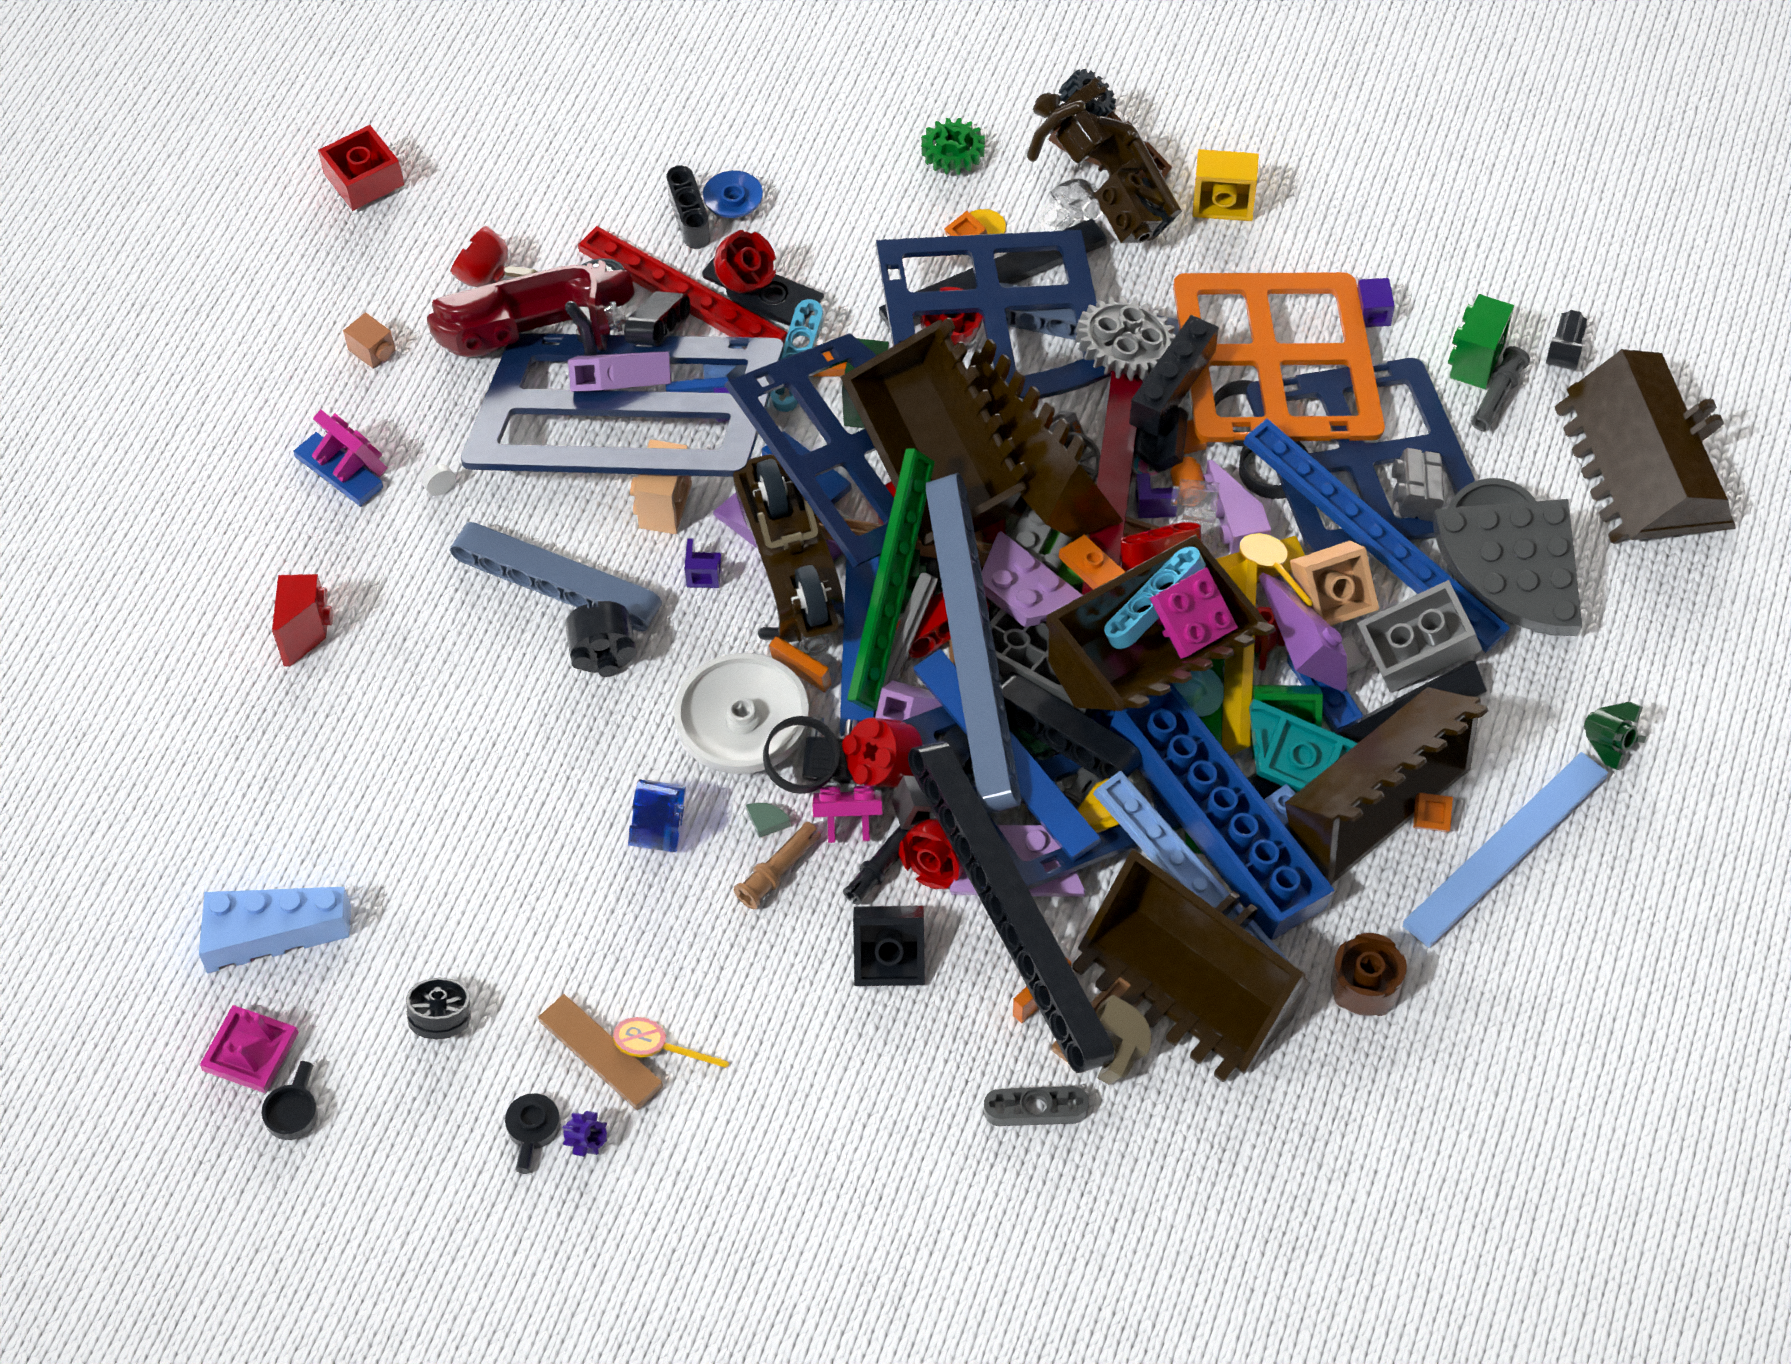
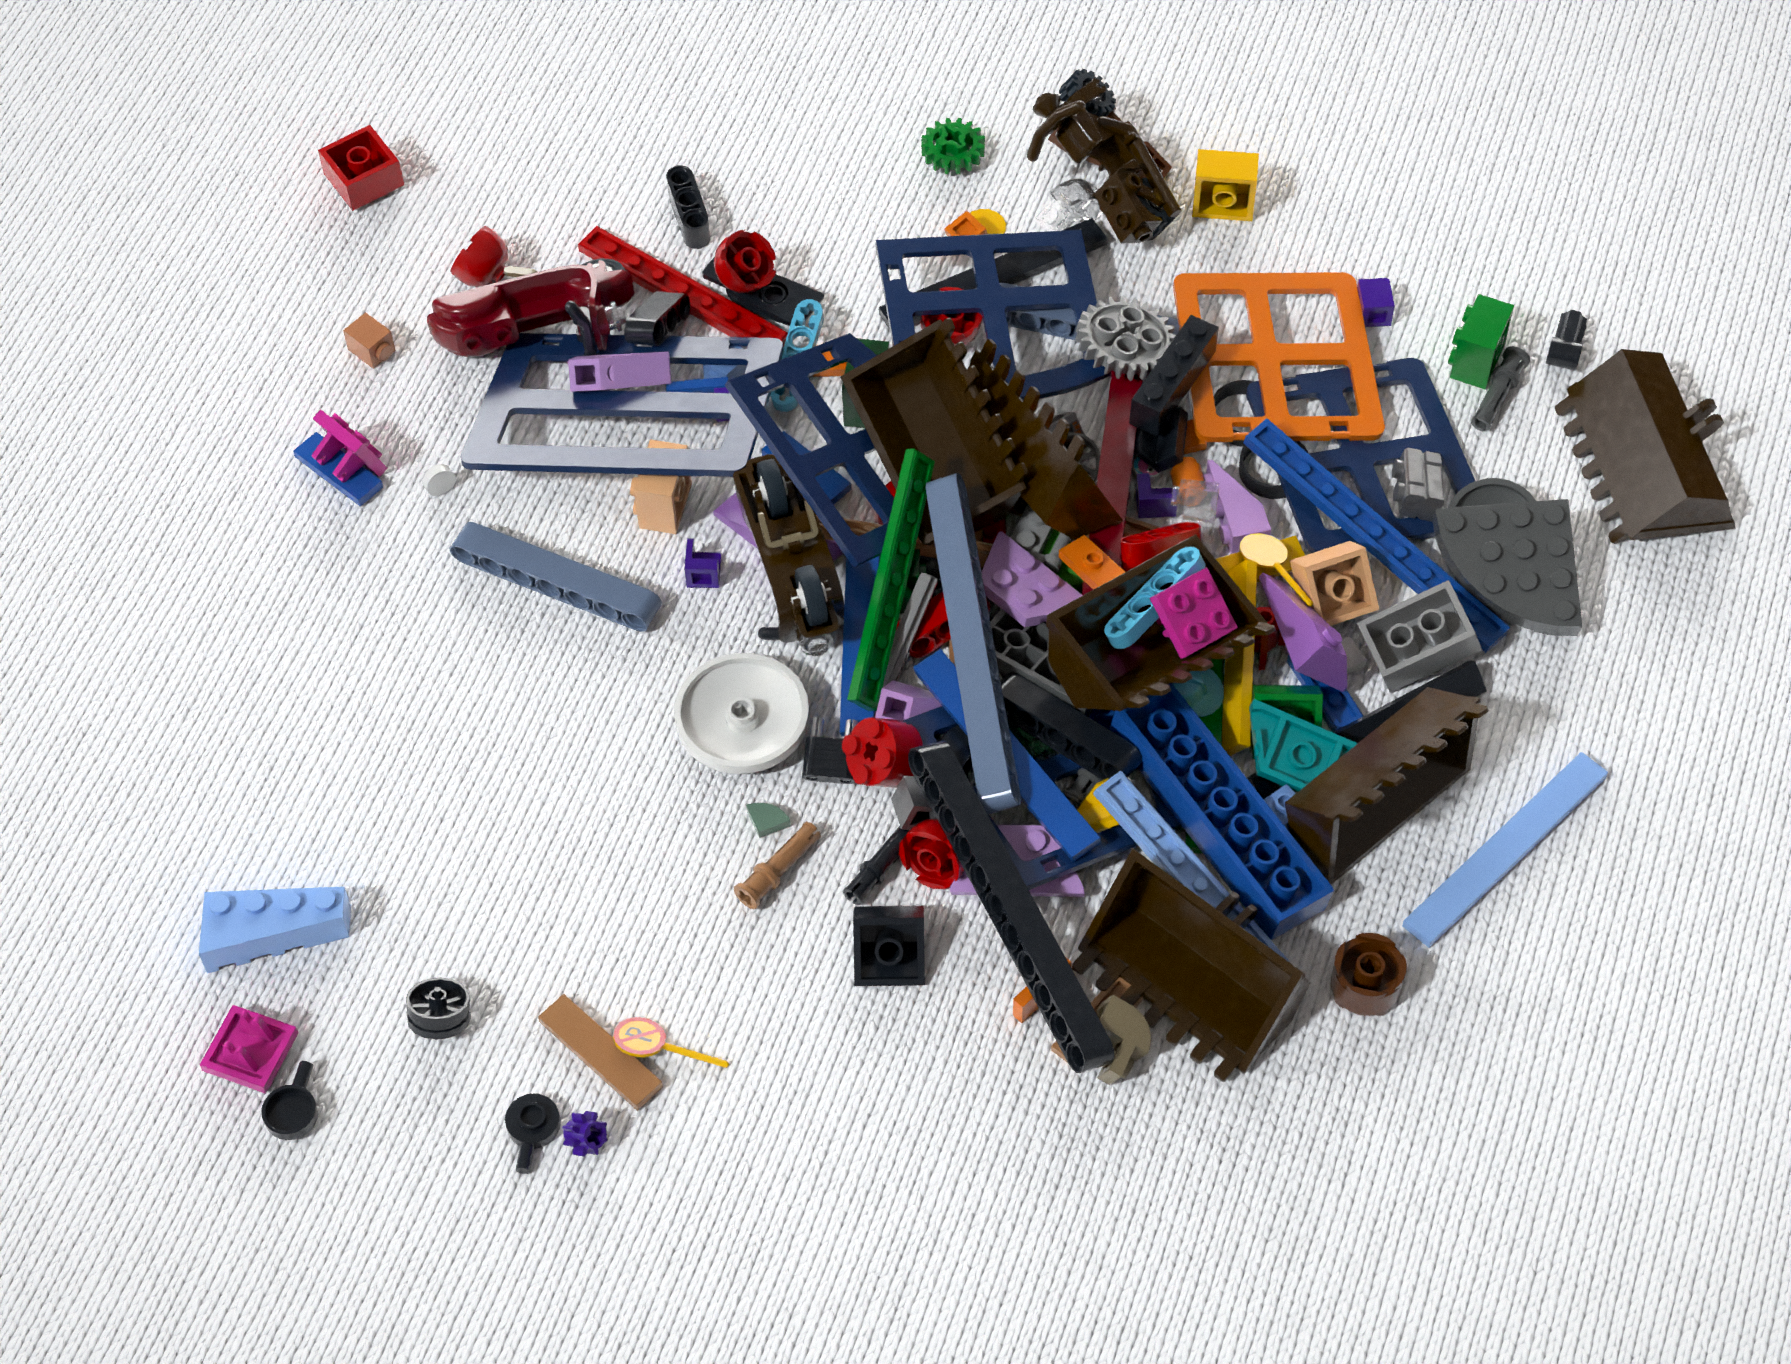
red slope [272,574,333,667] -> none
black brick [566,601,637,677] -> none
clear blue brick [628,779,686,853] -> none
blue dish [703,170,763,218] -> none
black tyre [763,716,840,794] -> none
orange tile [769,636,832,693] -> none
dark pink plate [812,785,882,843] -> none
dark grey beam [984,1086,1089,1126] -> none
orange plate [1413,793,1453,832] -> none
dark green brick [1584,702,1646,770] -> none

